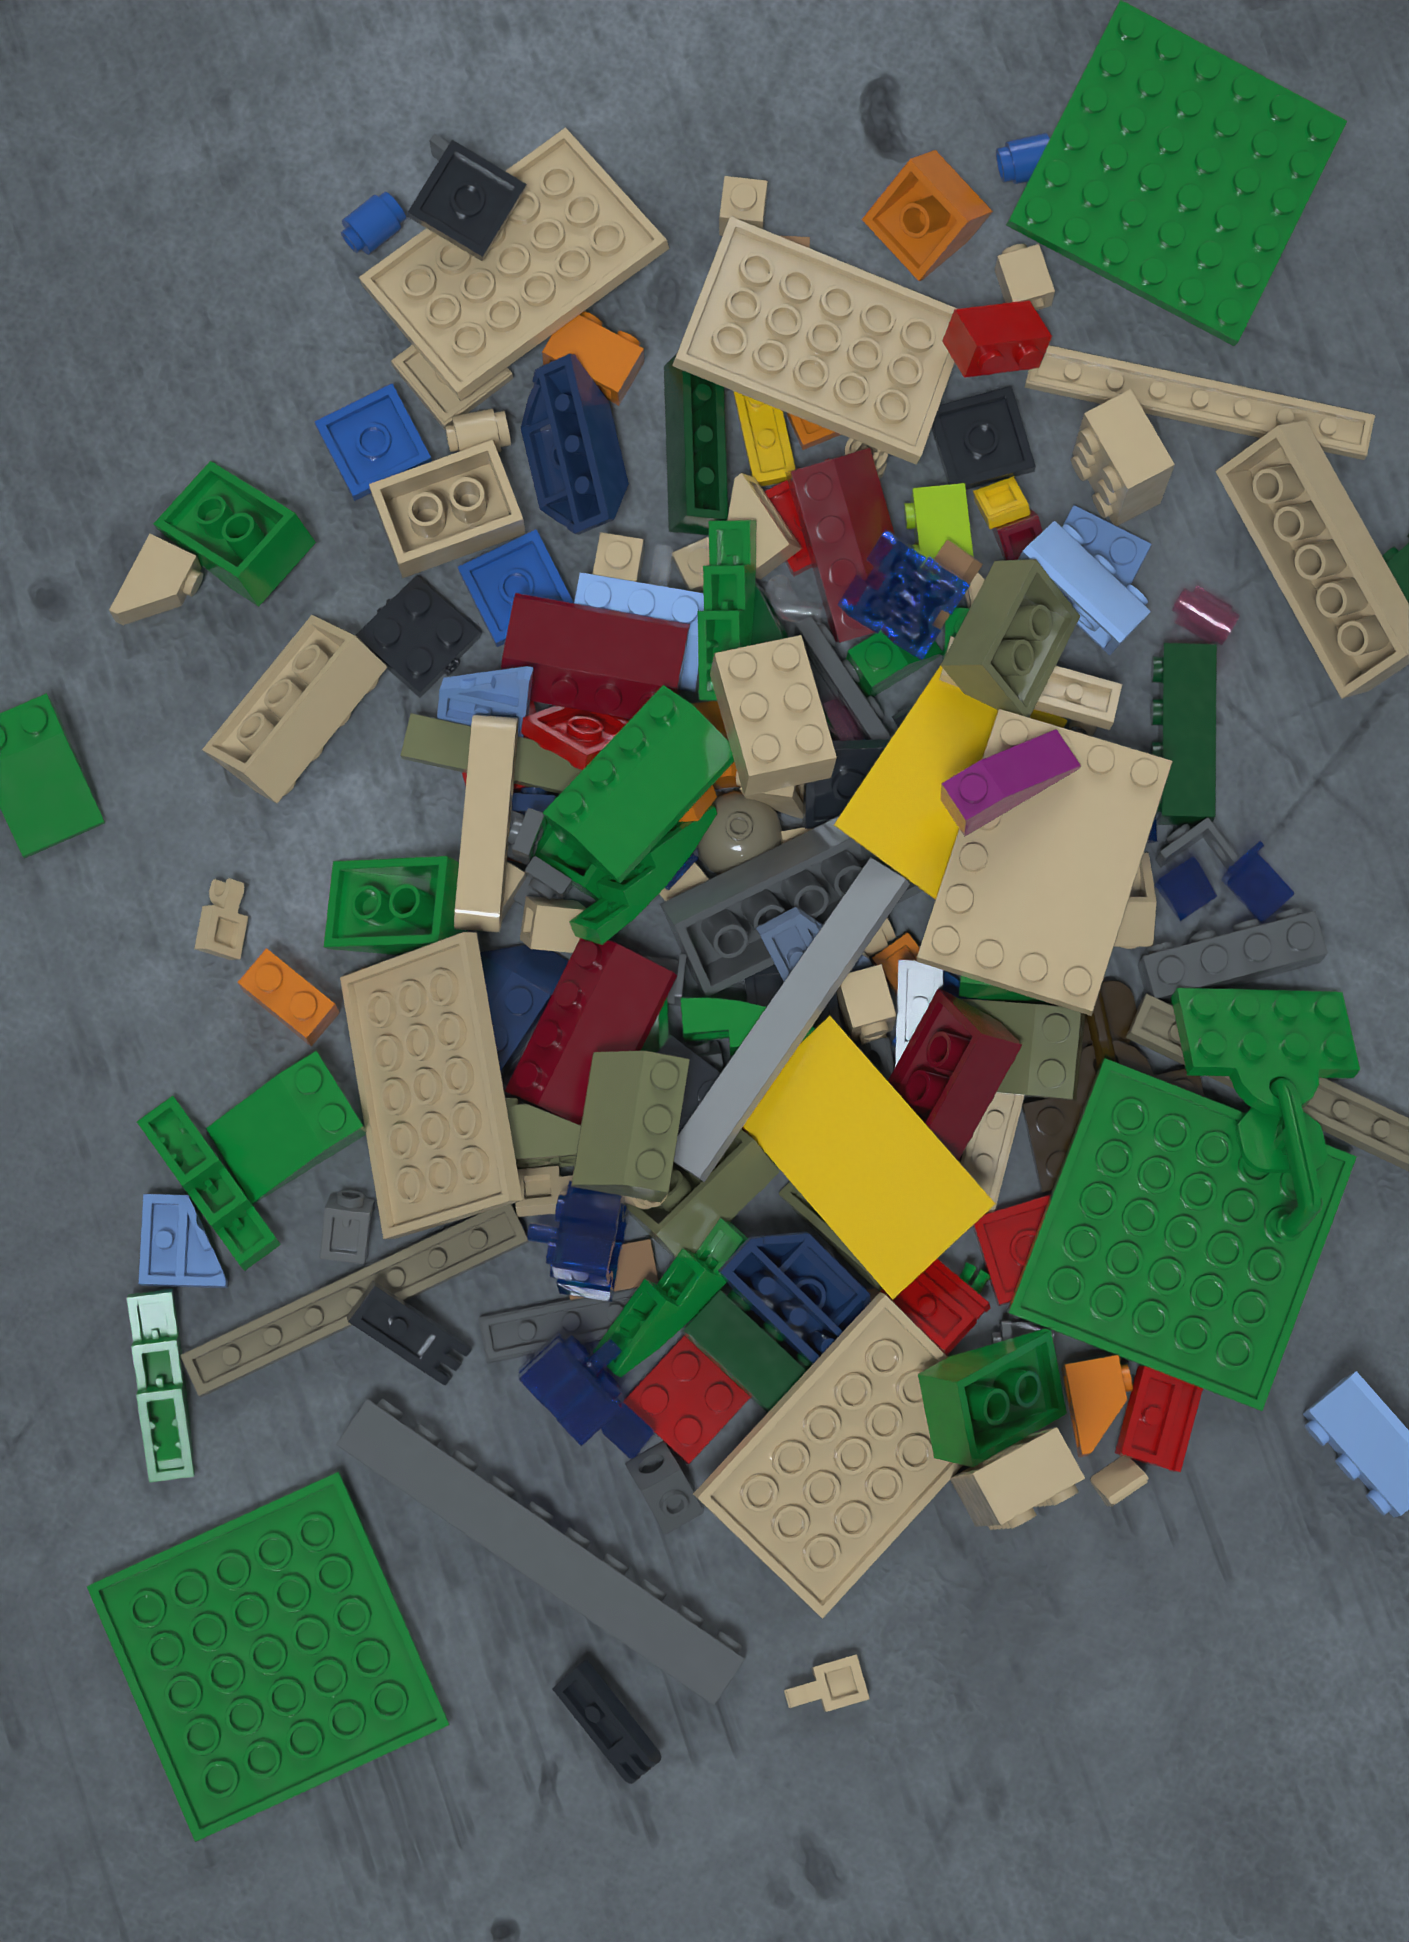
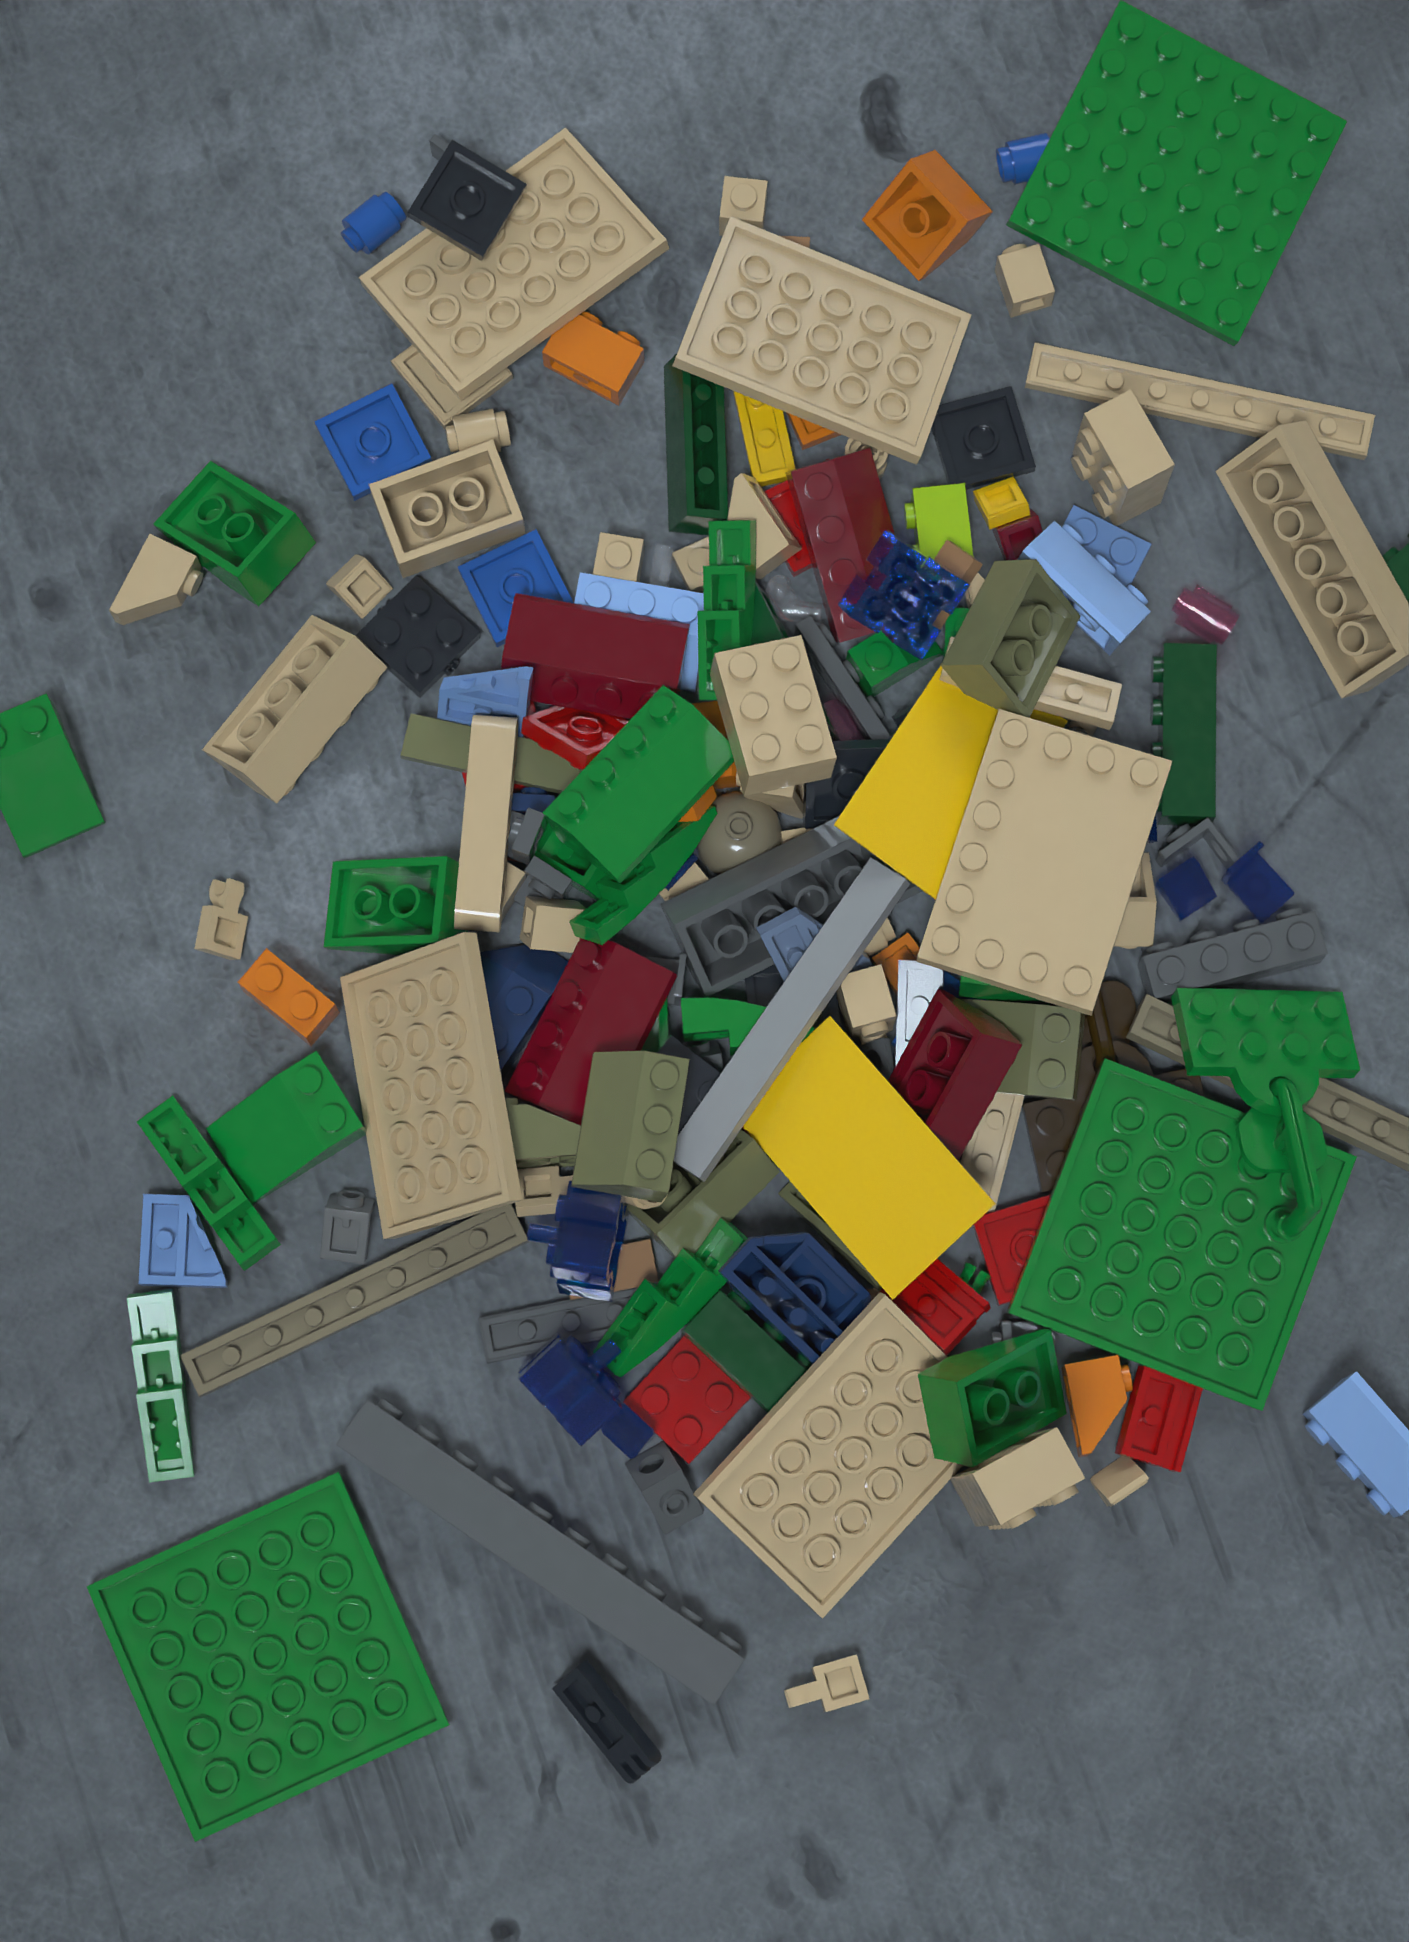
black hinge [347,1281,473,1386] -> none
dark blue wedge [521,354,629,535] -> none
magenta slope [941,729,1081,837] -> none
red brick [942,300,1052,378] -> none
none -> tan slope [326,554,393,619]

